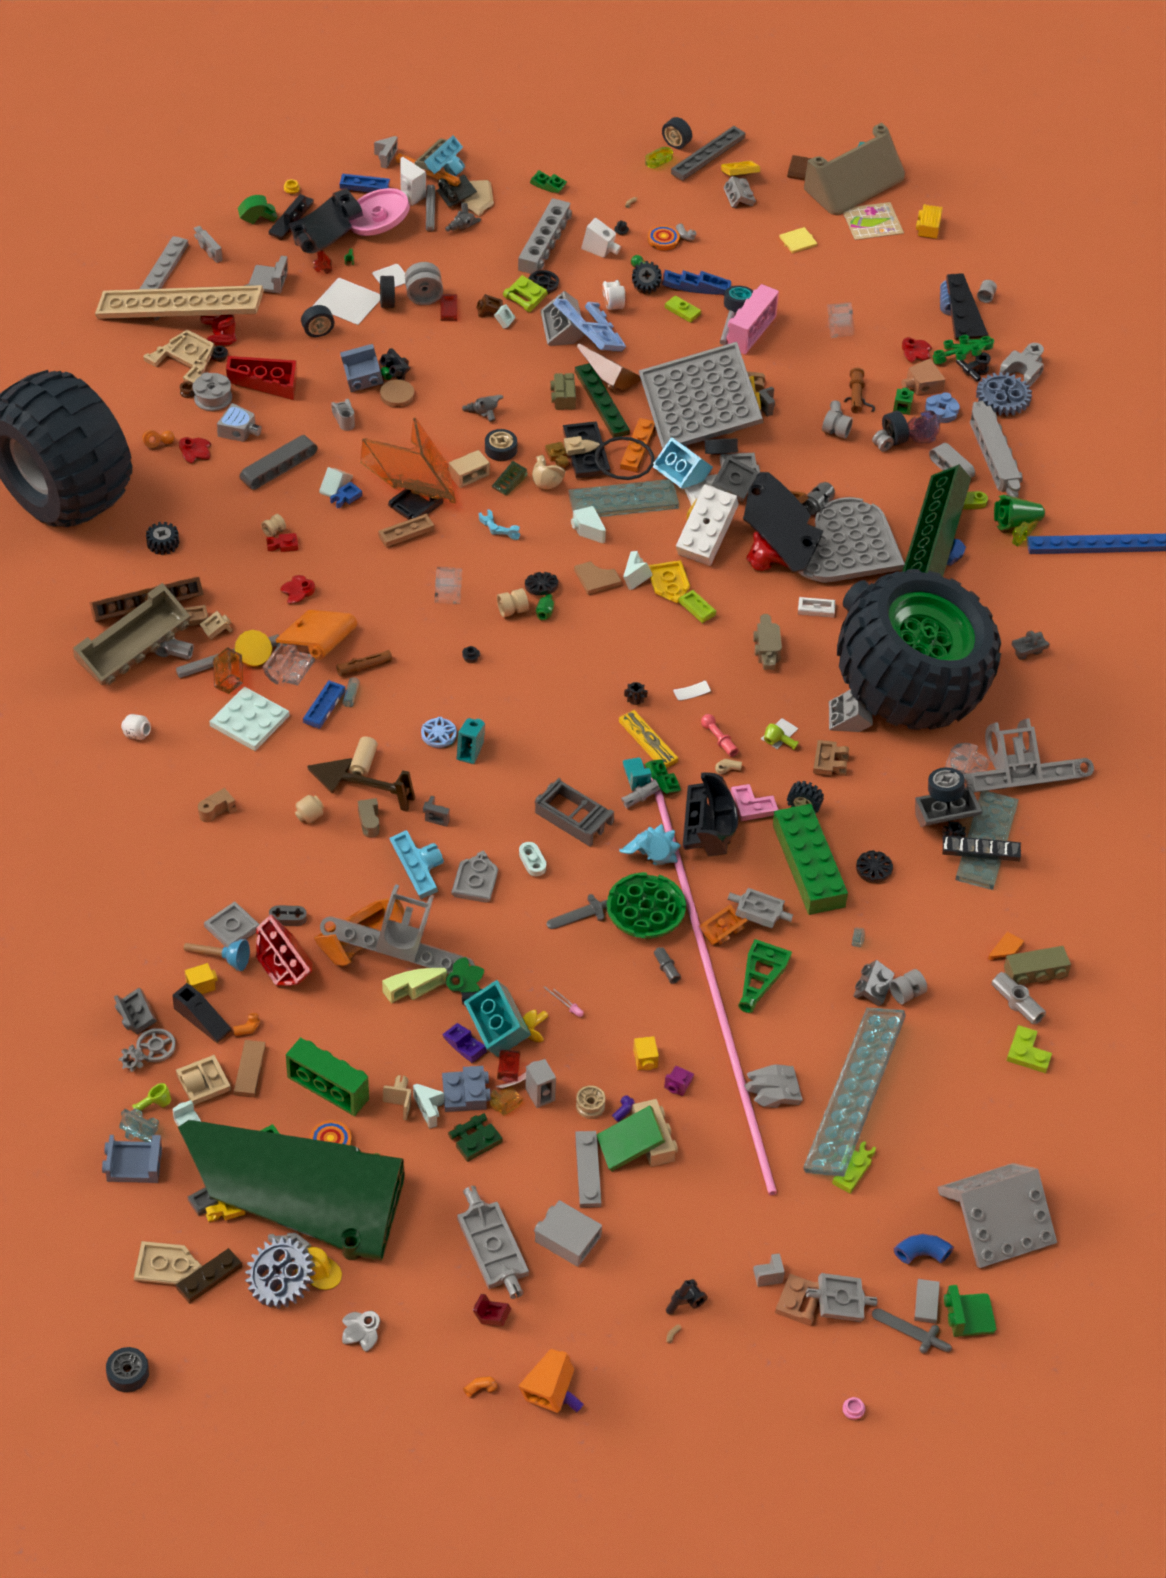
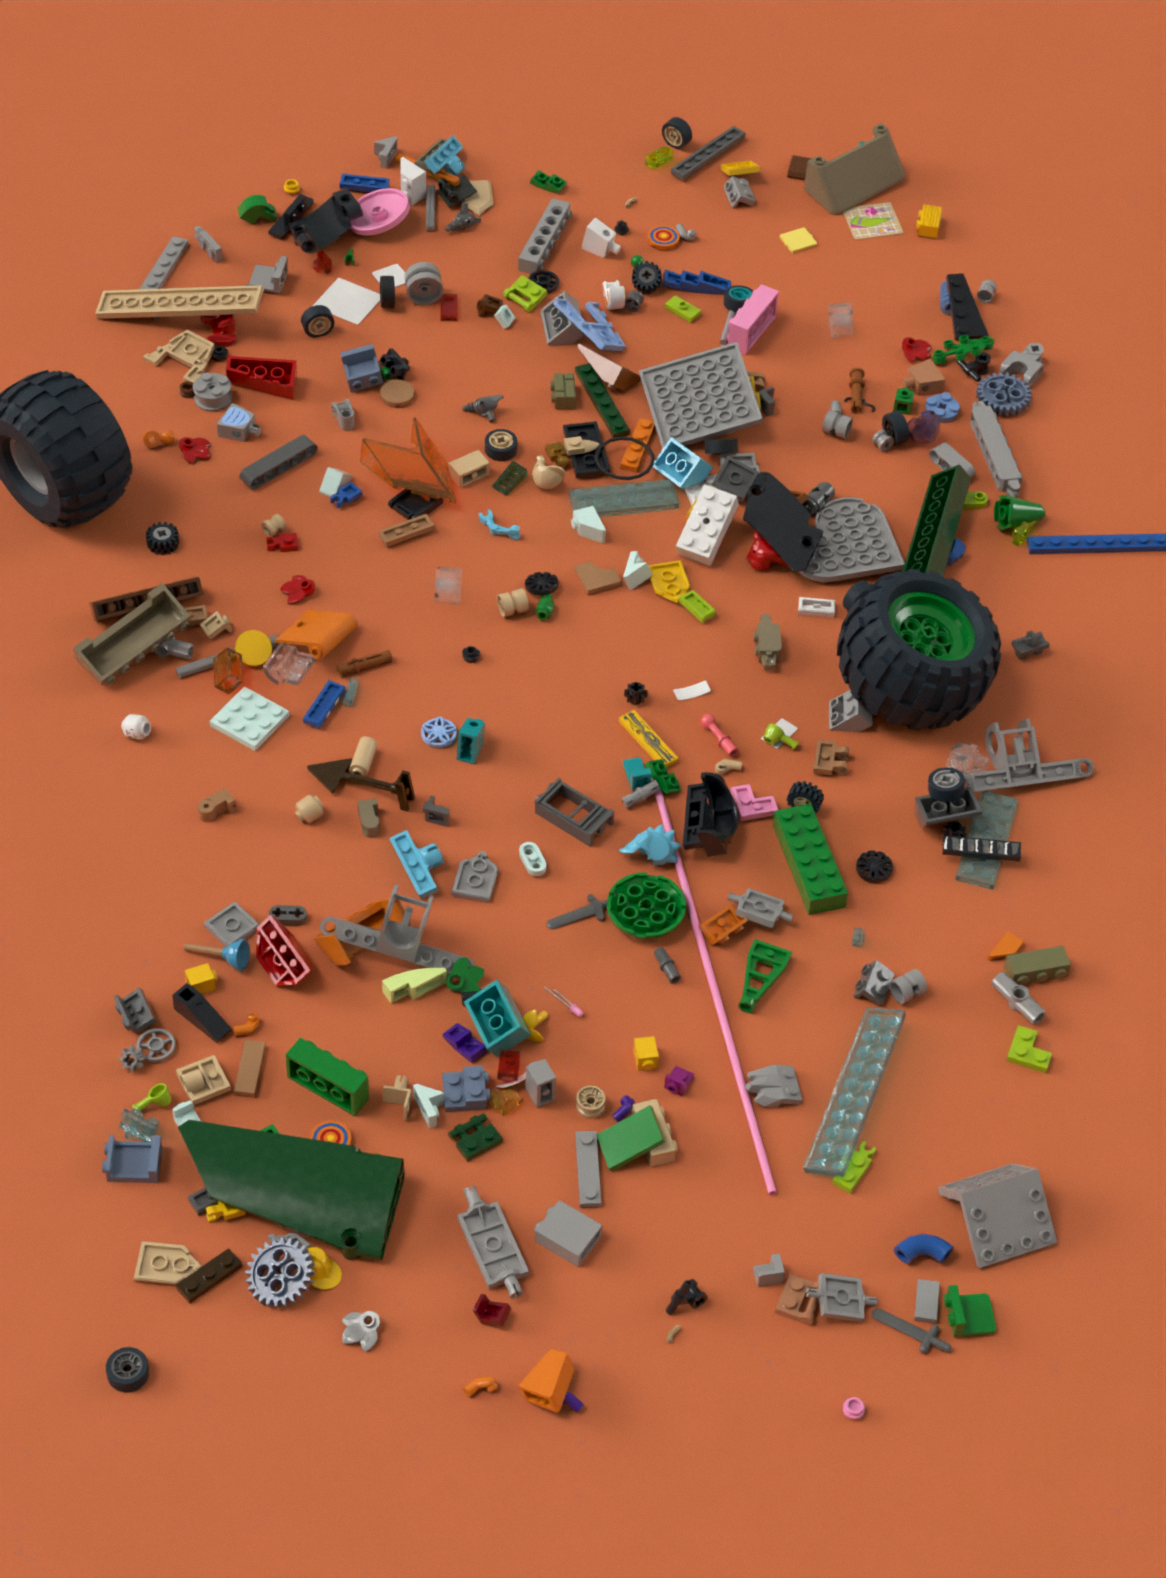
none -> dark grey wheel [625,290,644,312]

